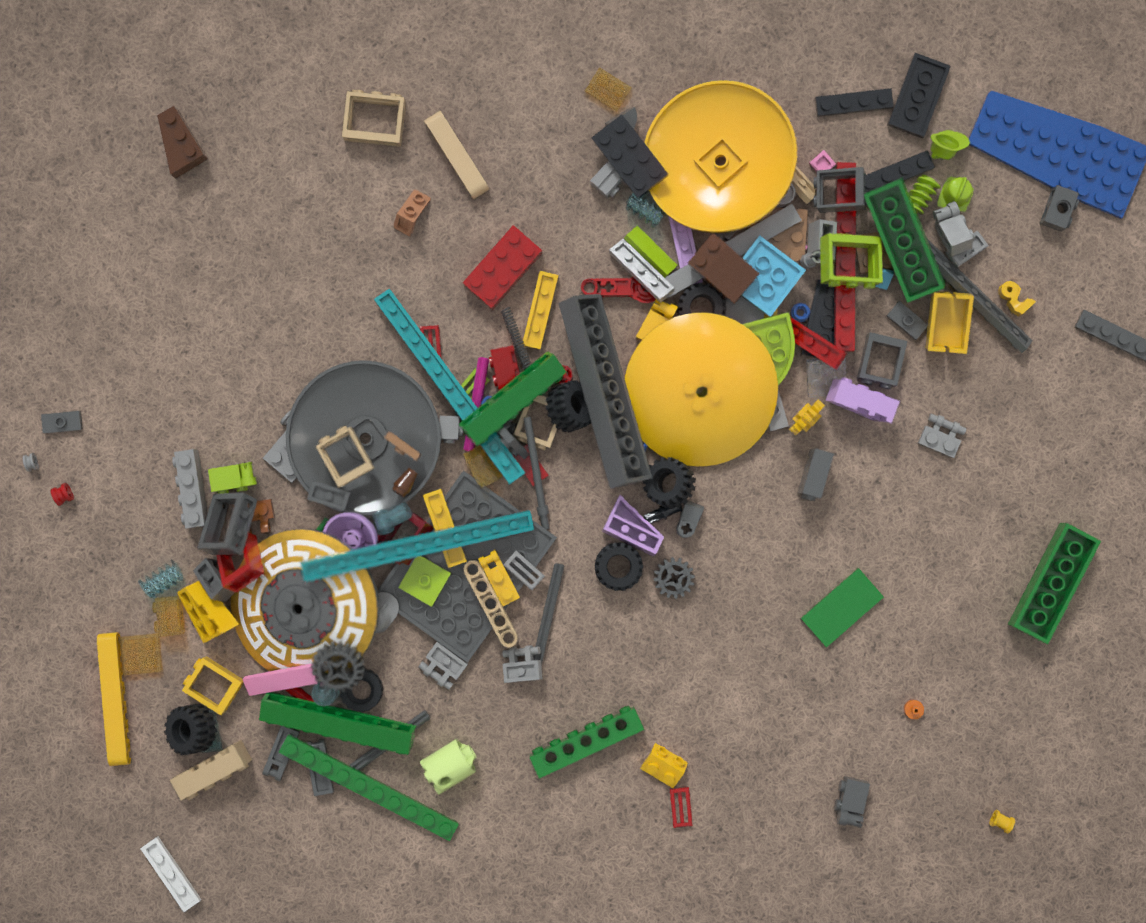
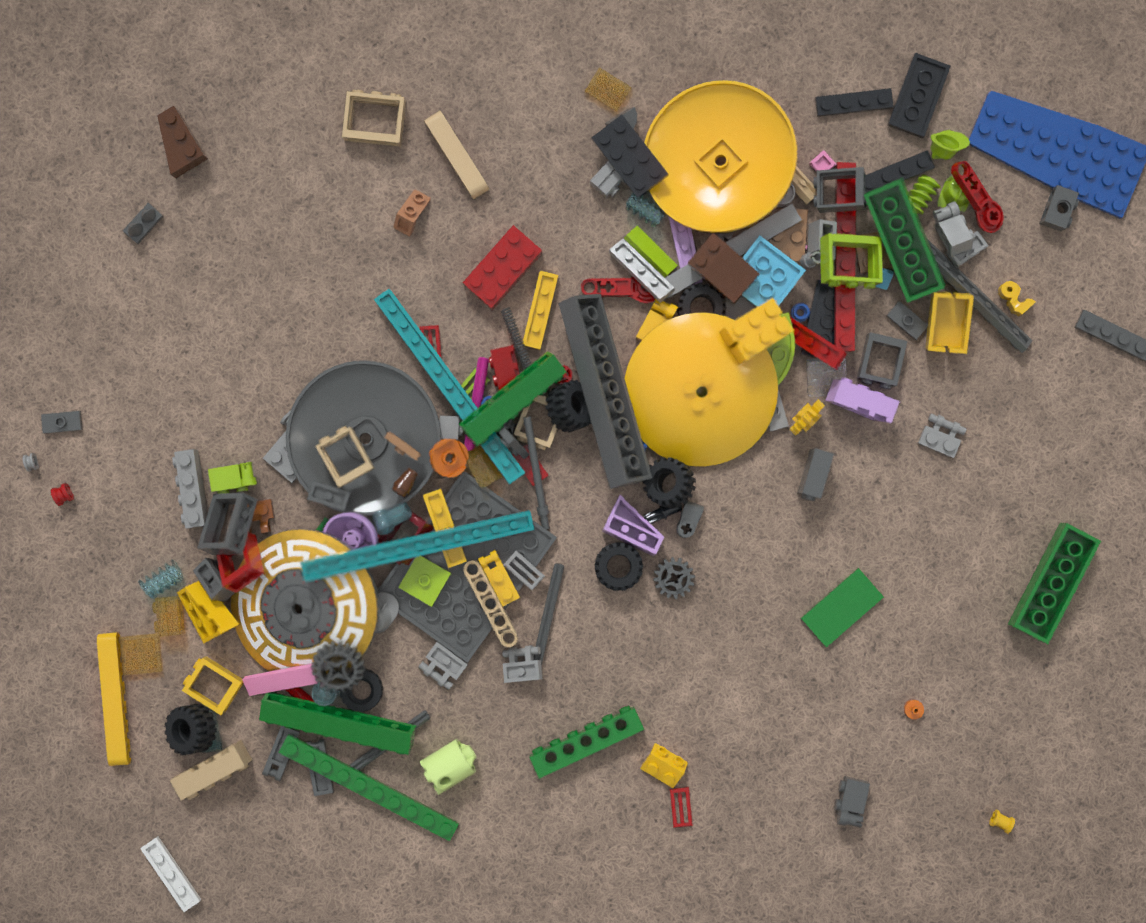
none -> dark grey tile [123,203,163,244]
none -> orange plate [429,438,469,477]
none -> yellow piece [720,298,794,365]
none -> red beam [951,161,1004,233]

